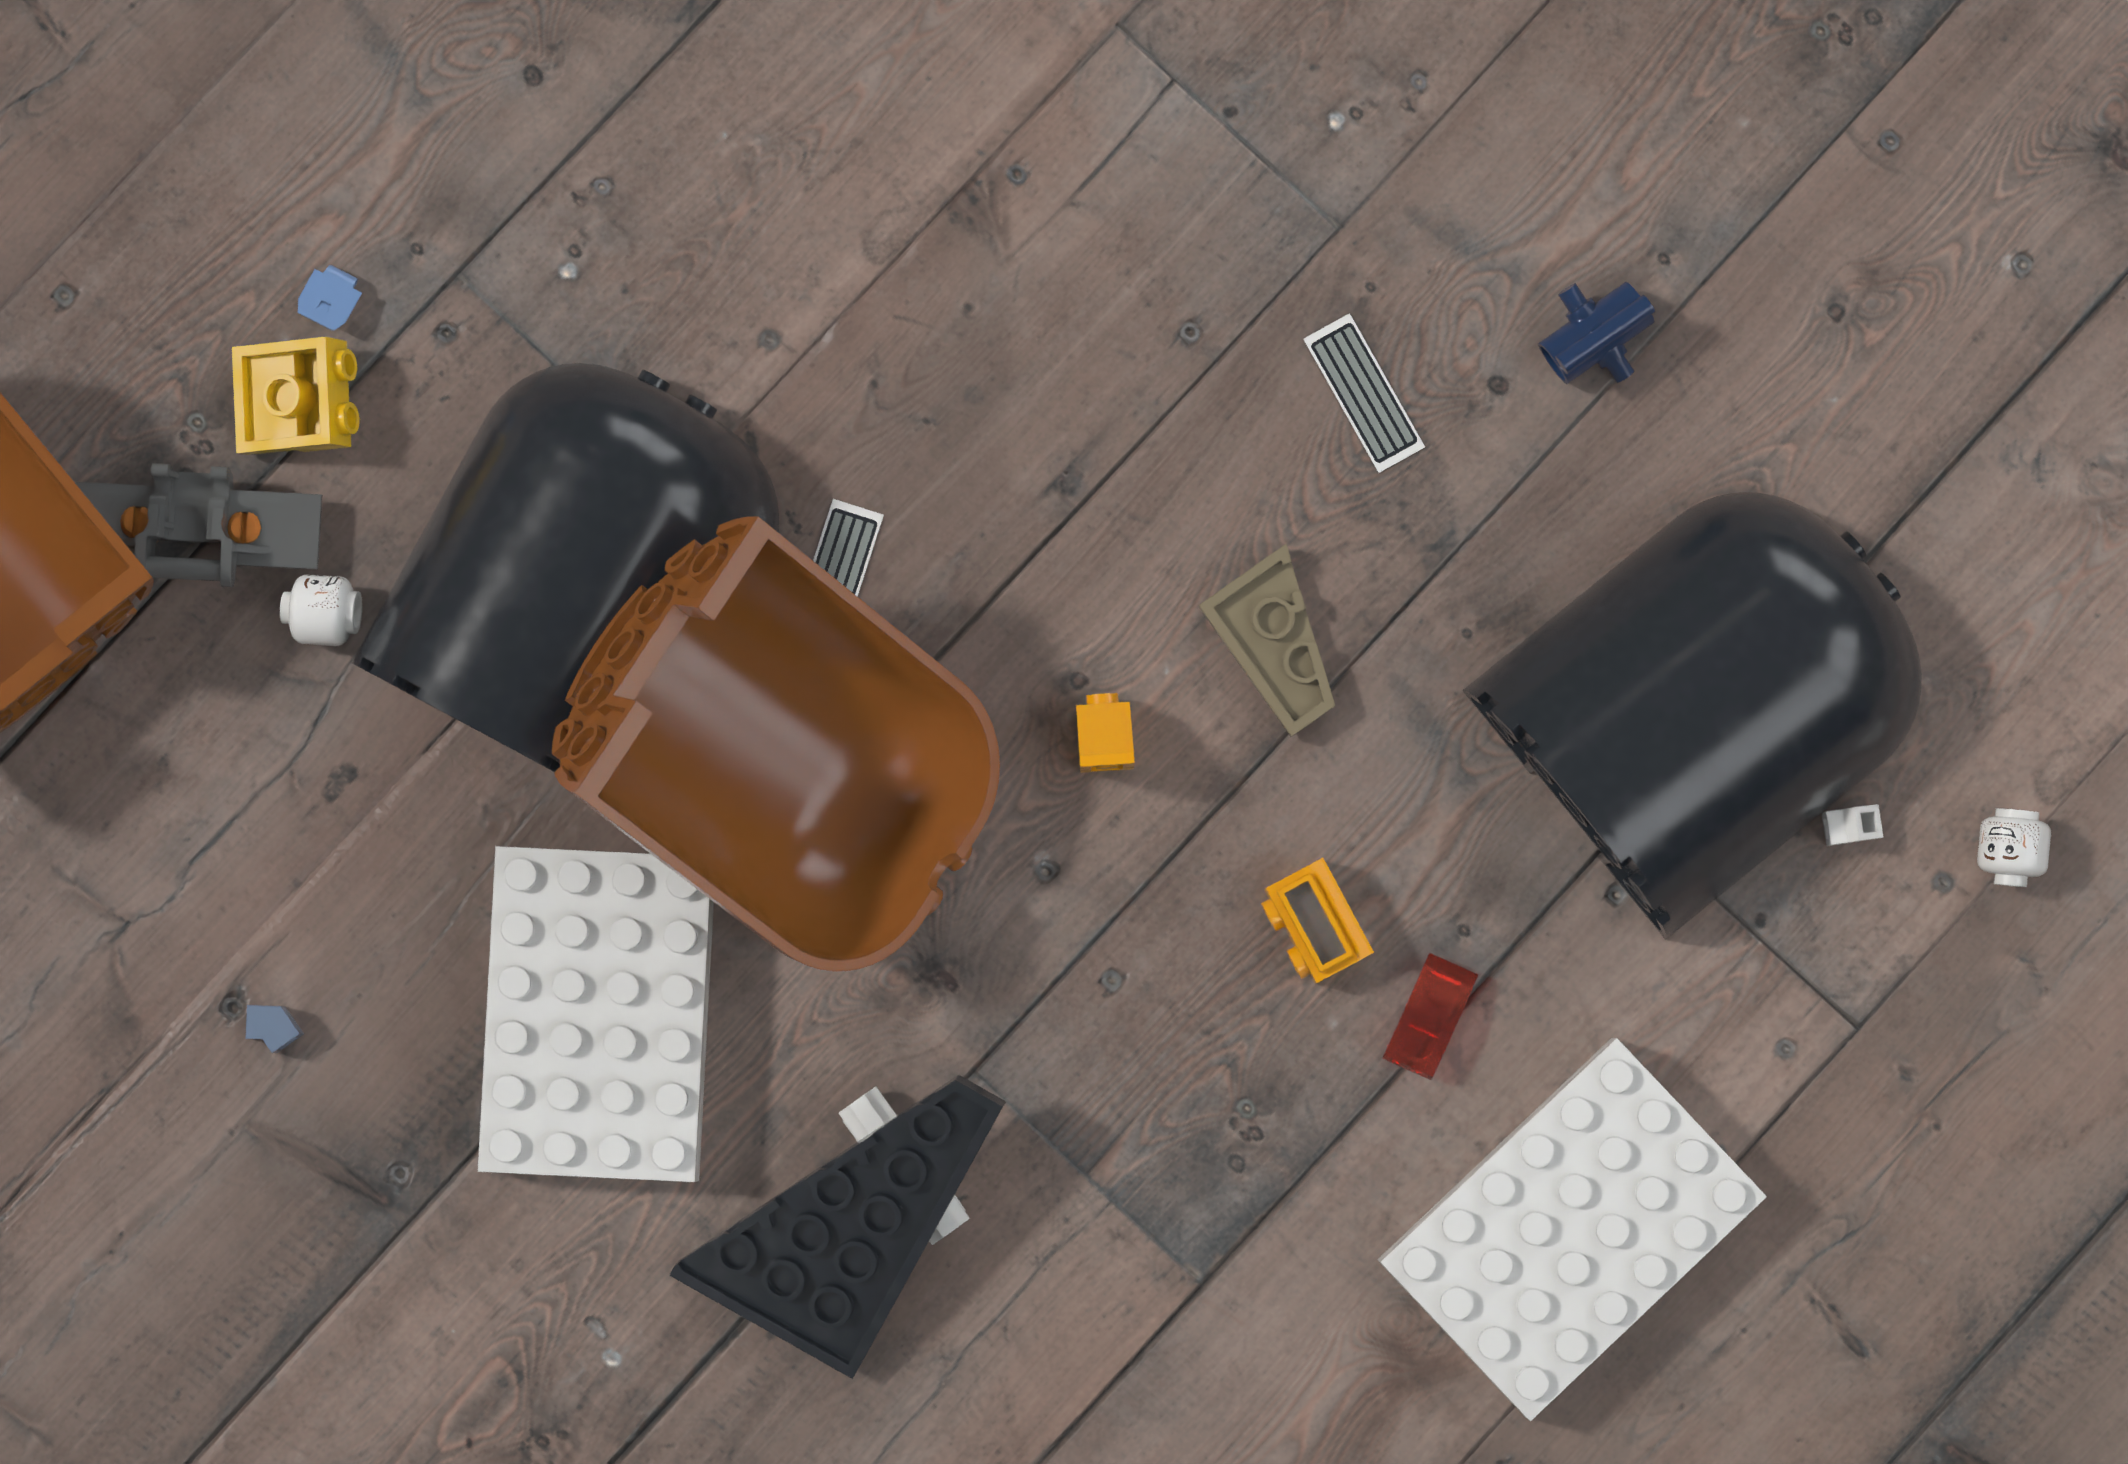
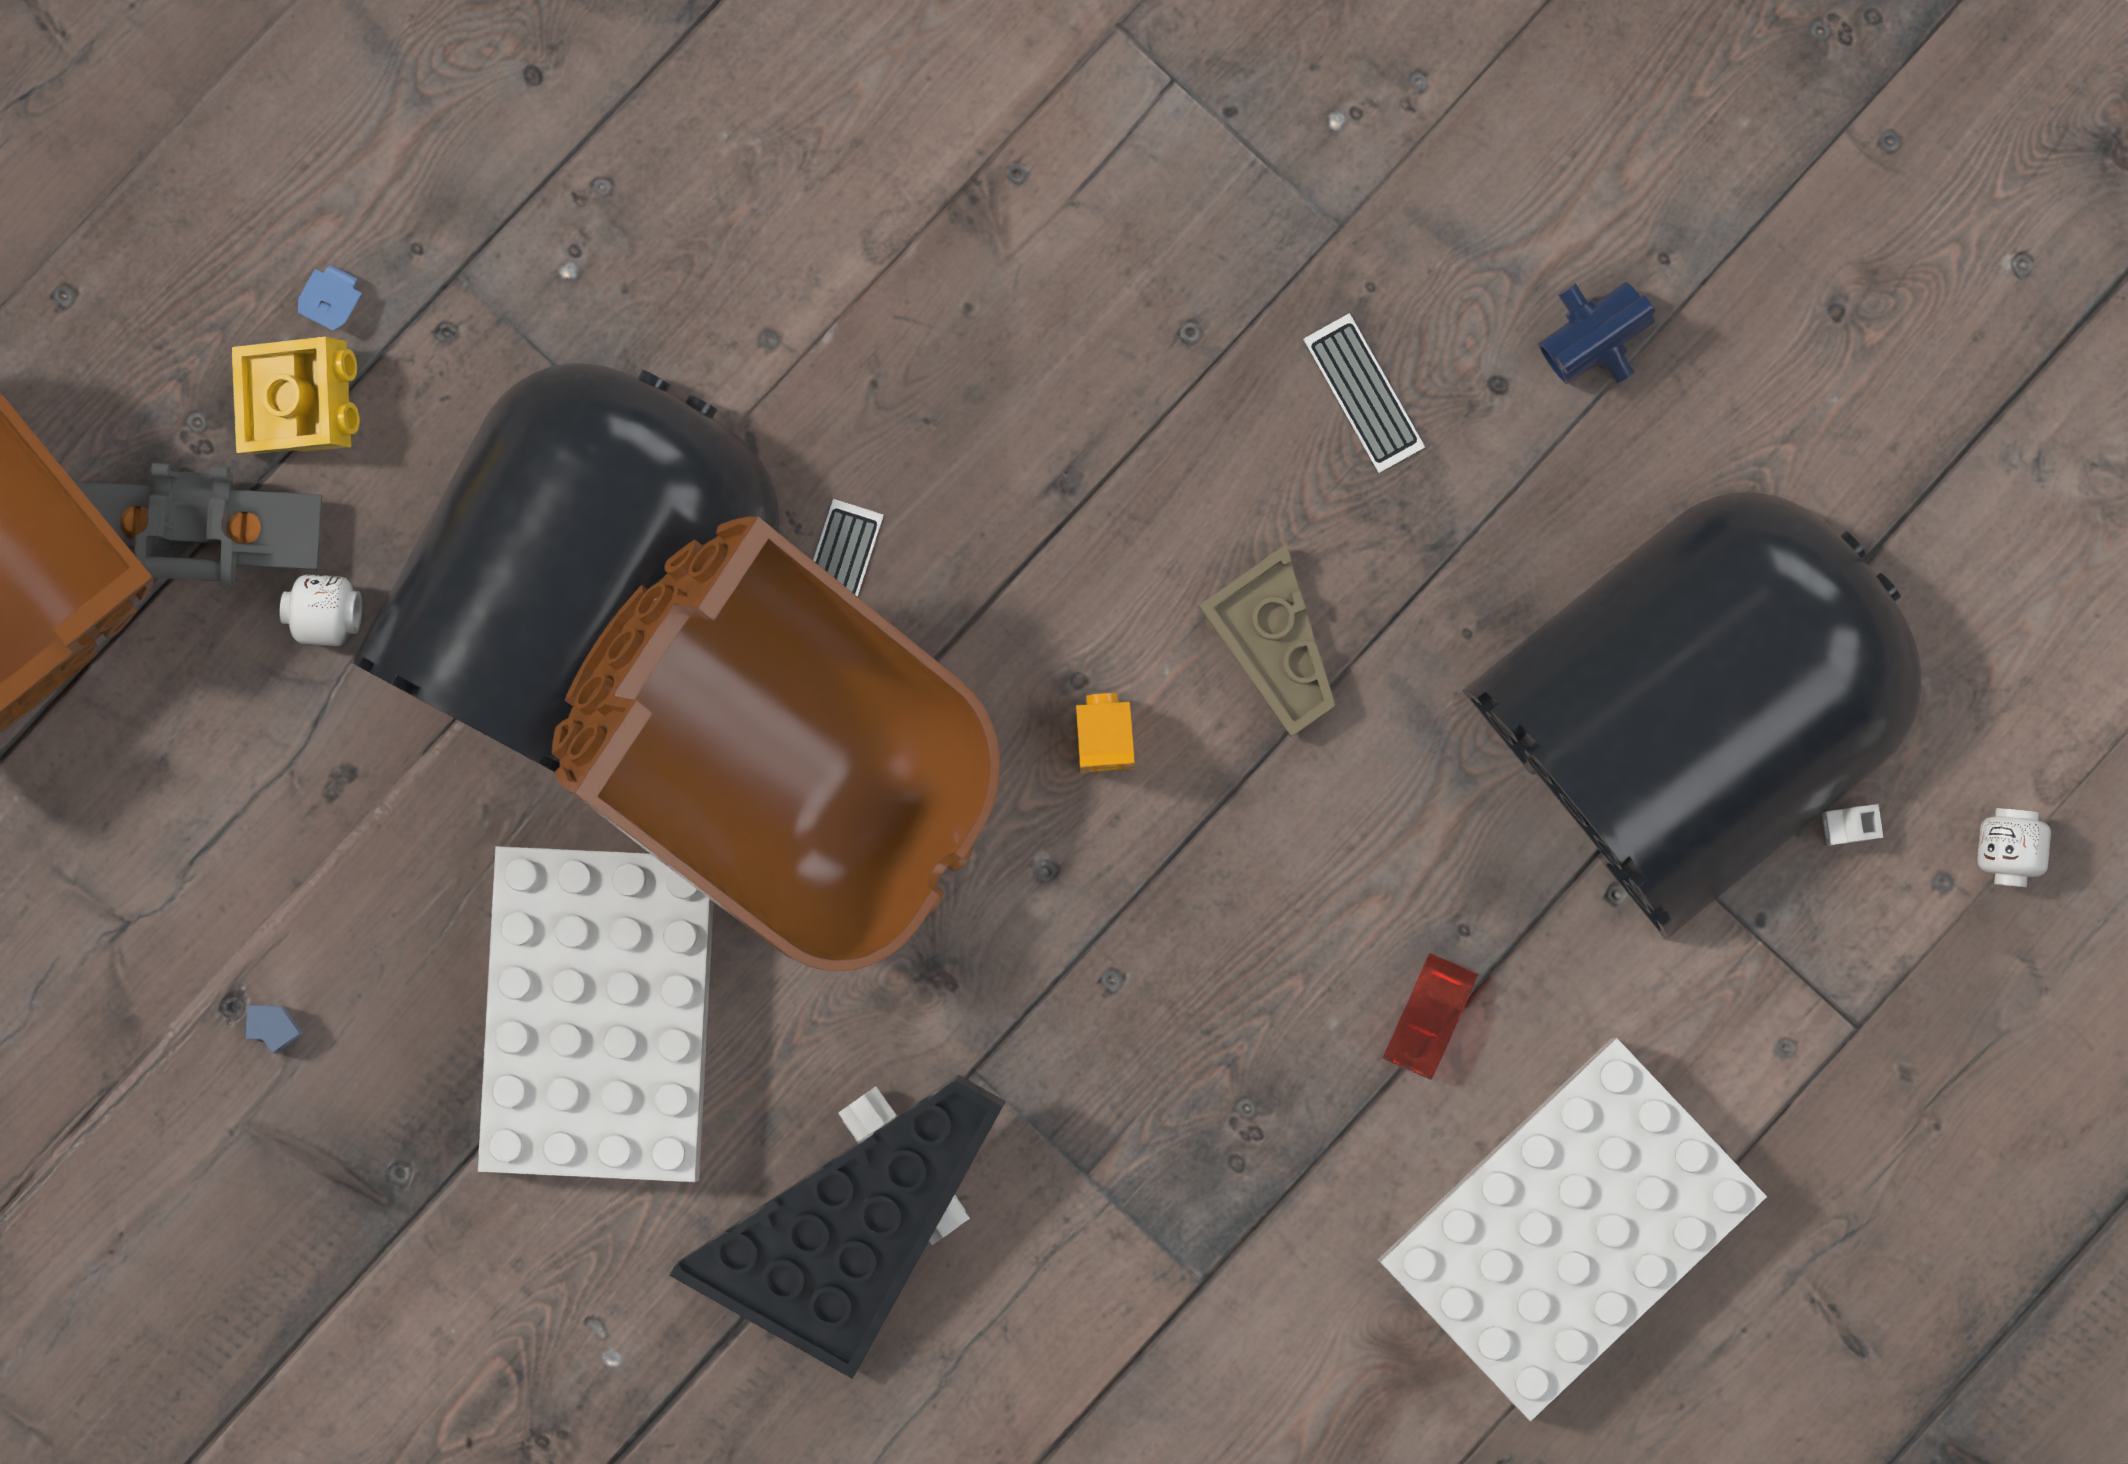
light orange window [1261,858,1374,984] -> none

